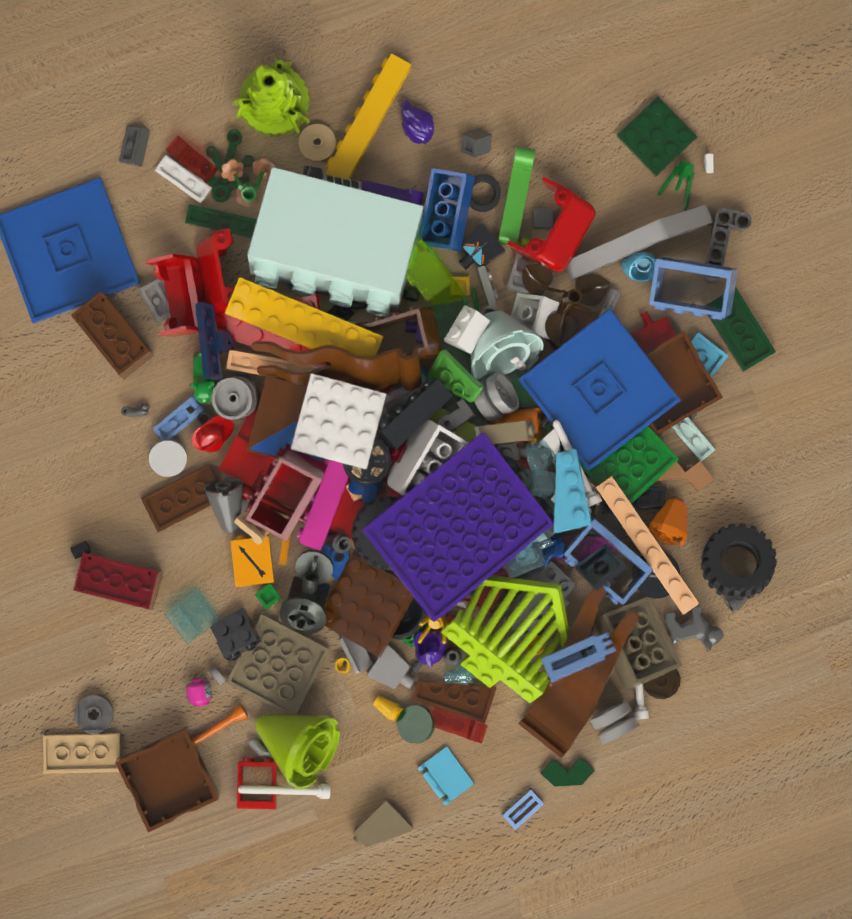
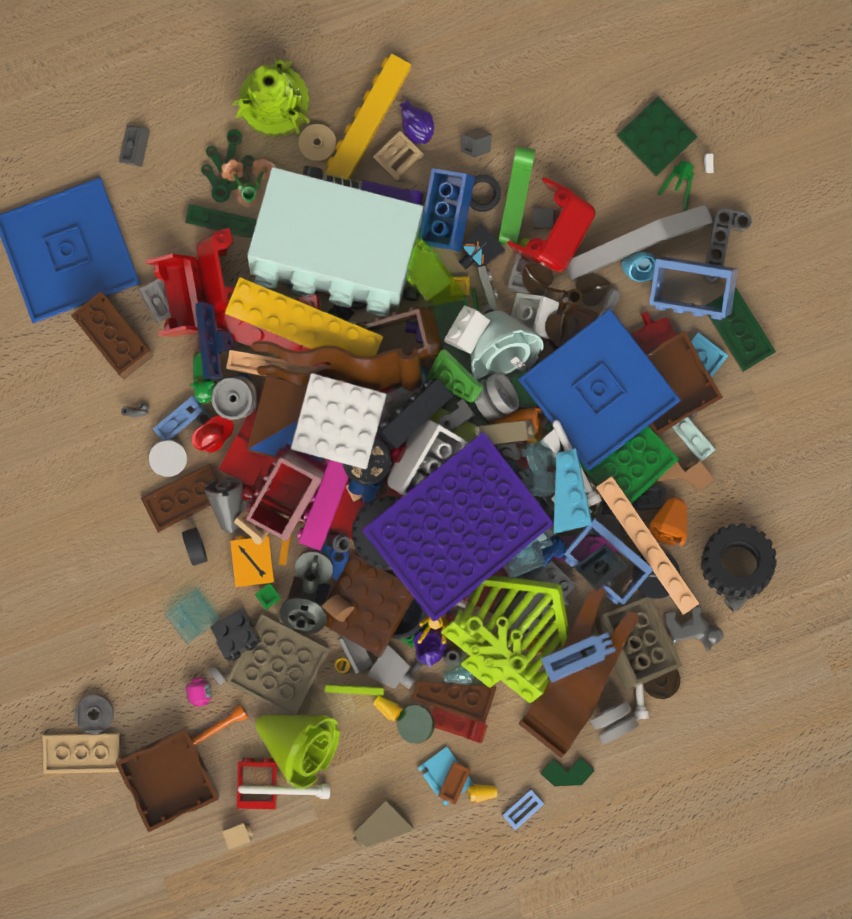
black hinge [70,541,91,559] -> none
dark red hose [73,553,163,610] -> none
white tile [155,155,212,204] -> none
clear red plate [165,135,219,184] -> none
light grey arm [249,738,273,758] -> none
none -> black tyre [182,527,208,566]
none -> tan brick [222,822,254,850]
none -> medium nougat brick [322,595,355,623]
none -> lime tile [325,684,384,695]
none -> tan plate [373,131,424,182]
none -> dark orange tile [437,761,471,805]
none -> lime plant [467,615,527,672]
none -> yellow cone [468,784,497,803]

